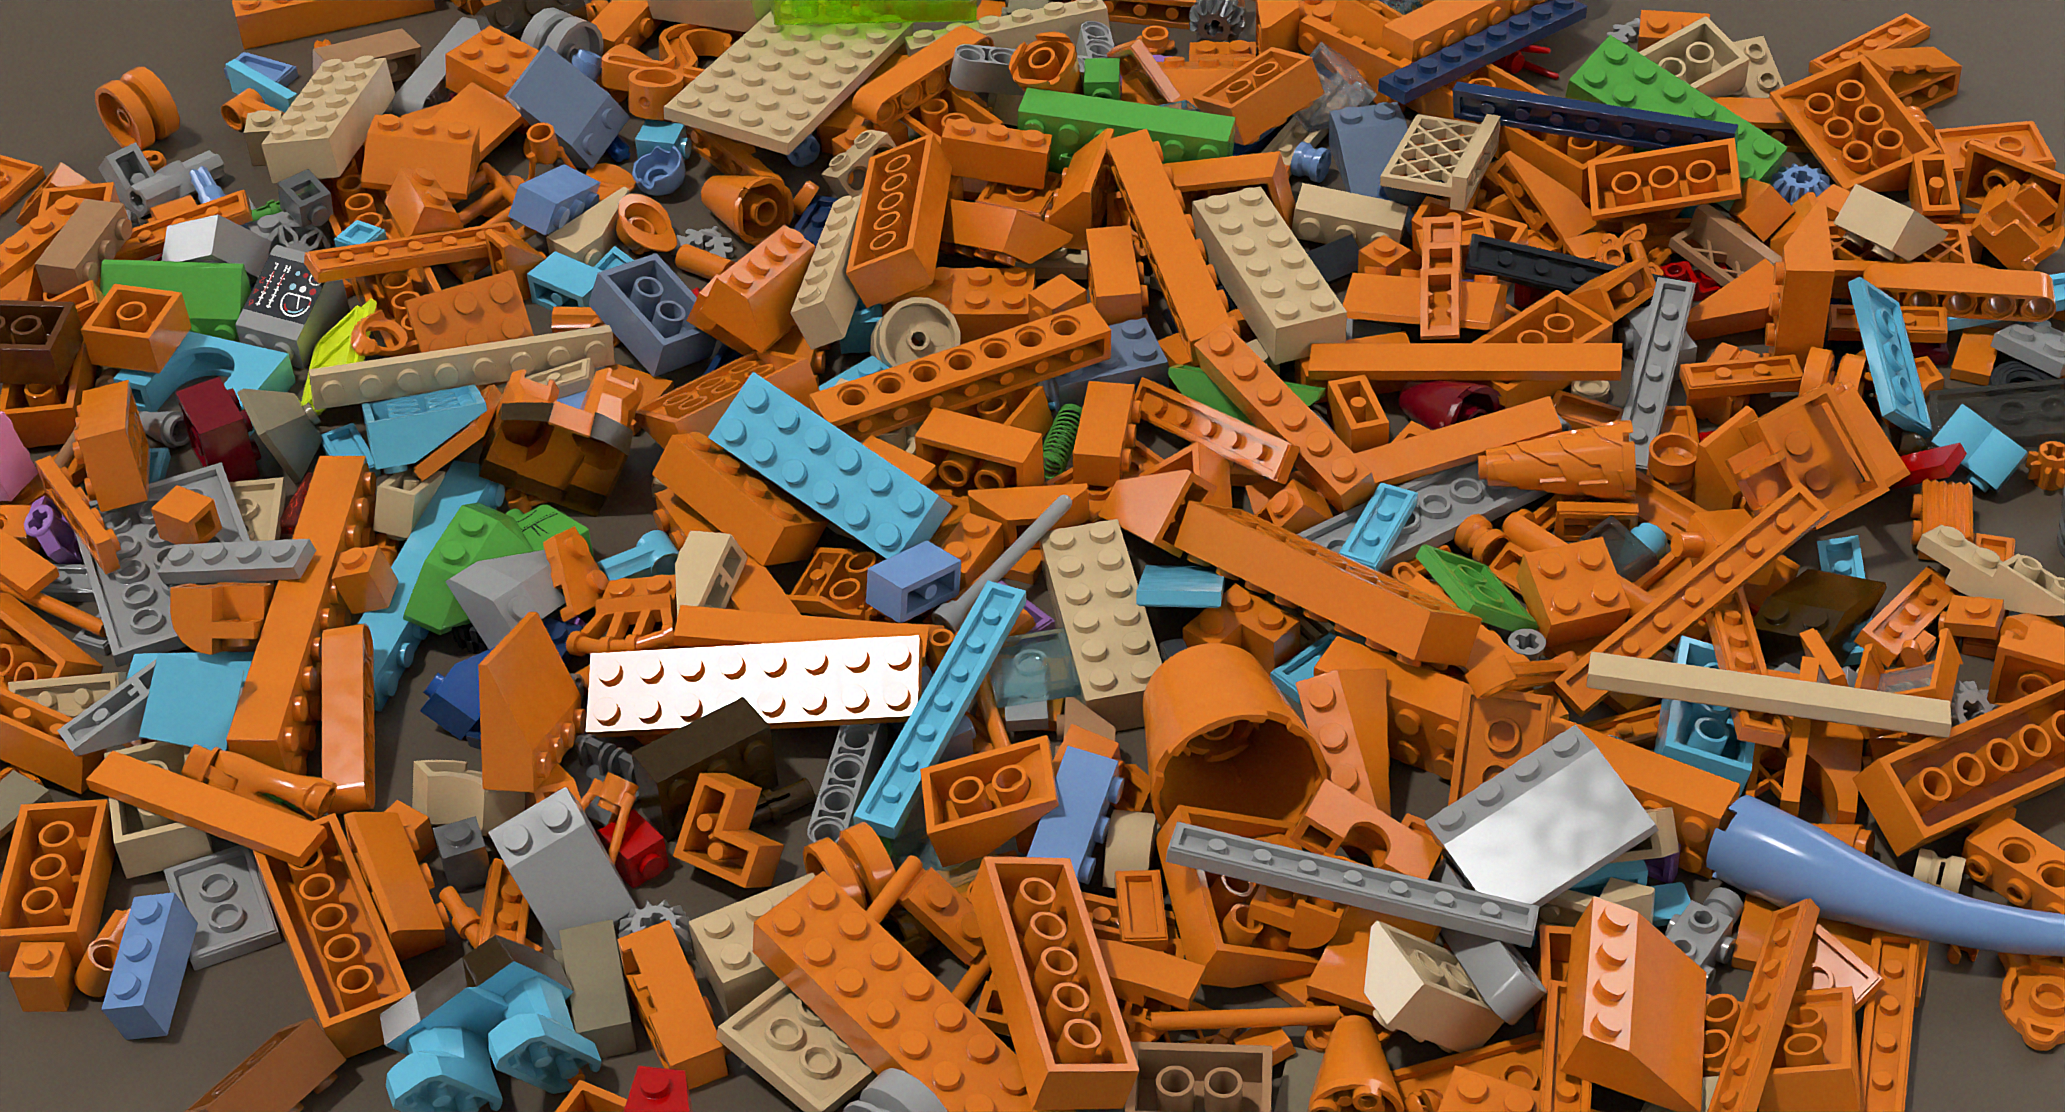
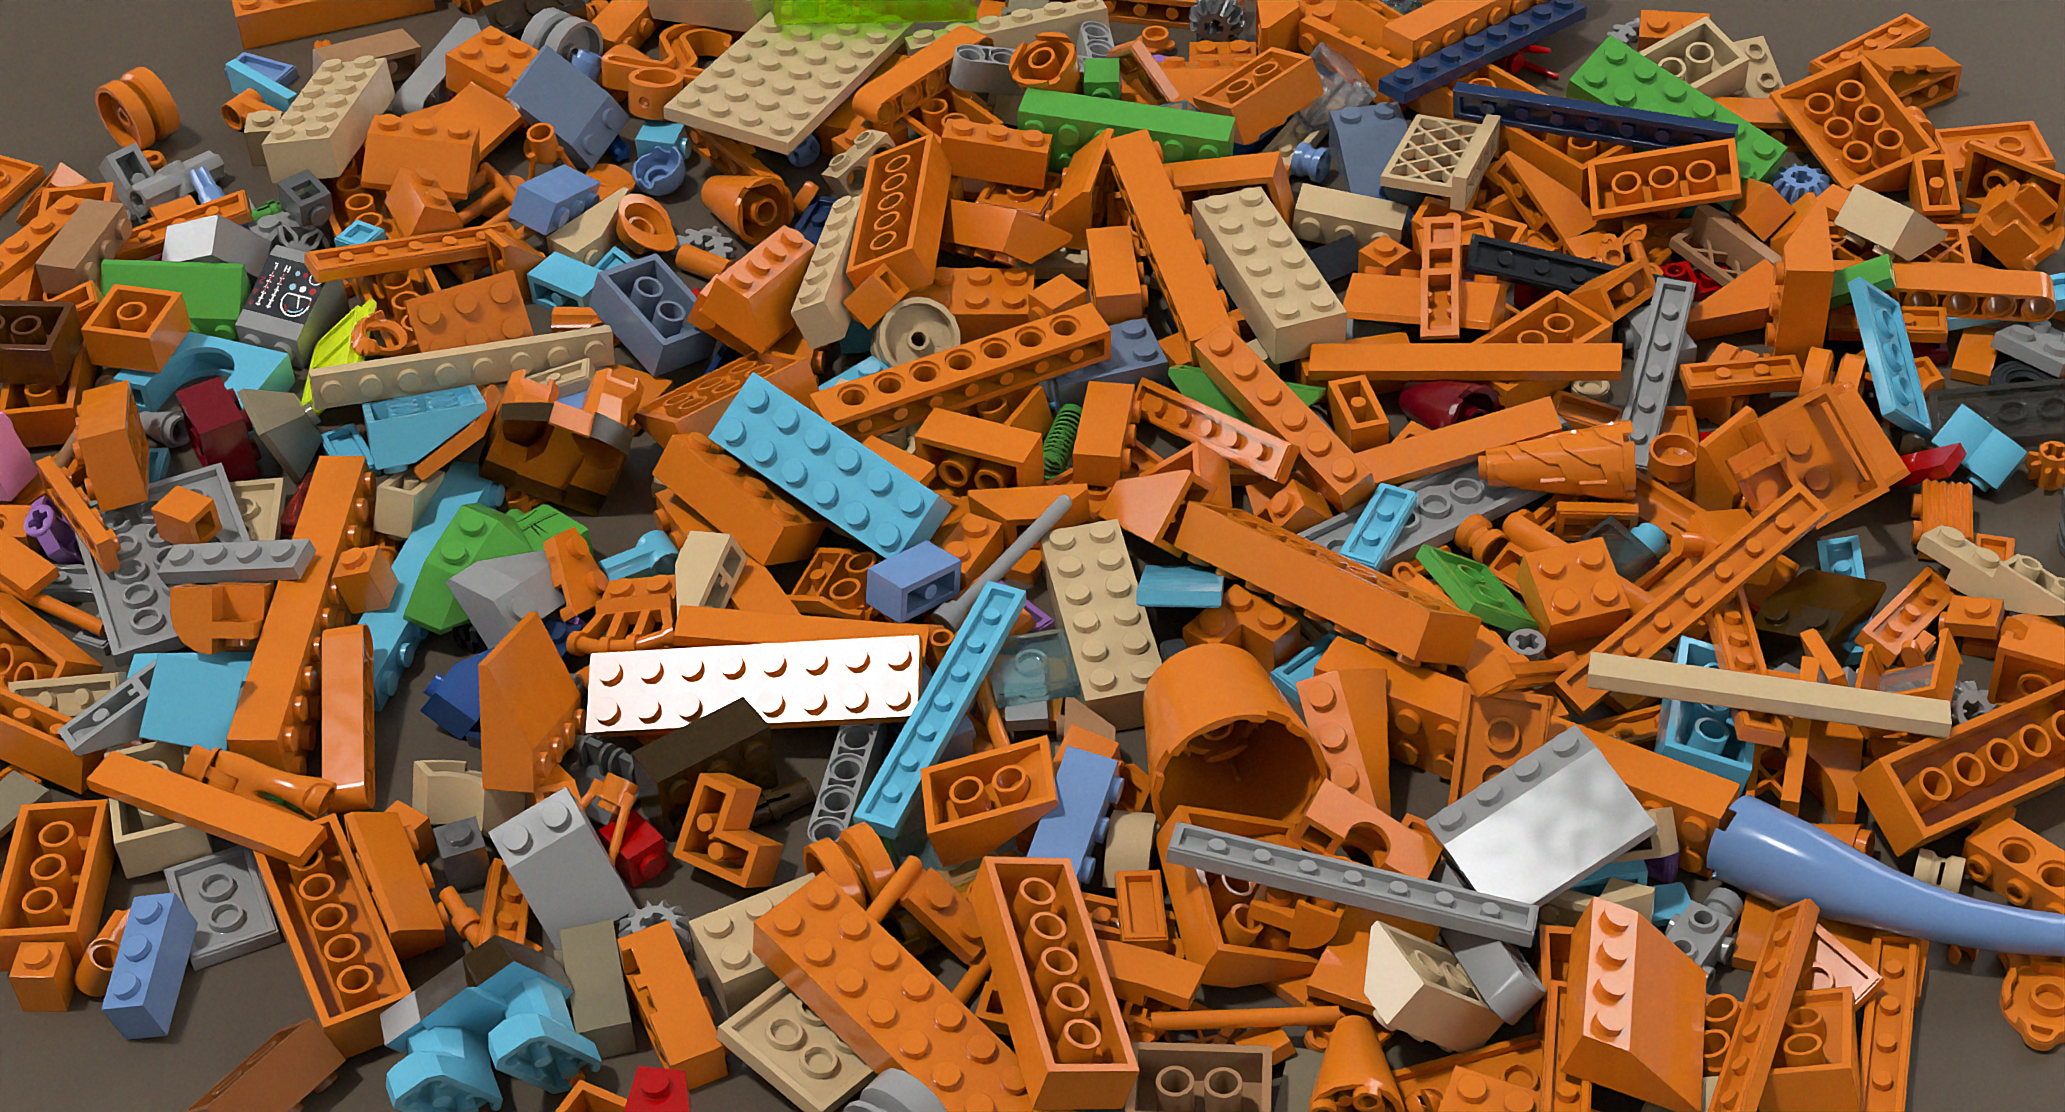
none -> orange brick [843,263,910,330]
none -> bright green tile [1829,254,1896,310]

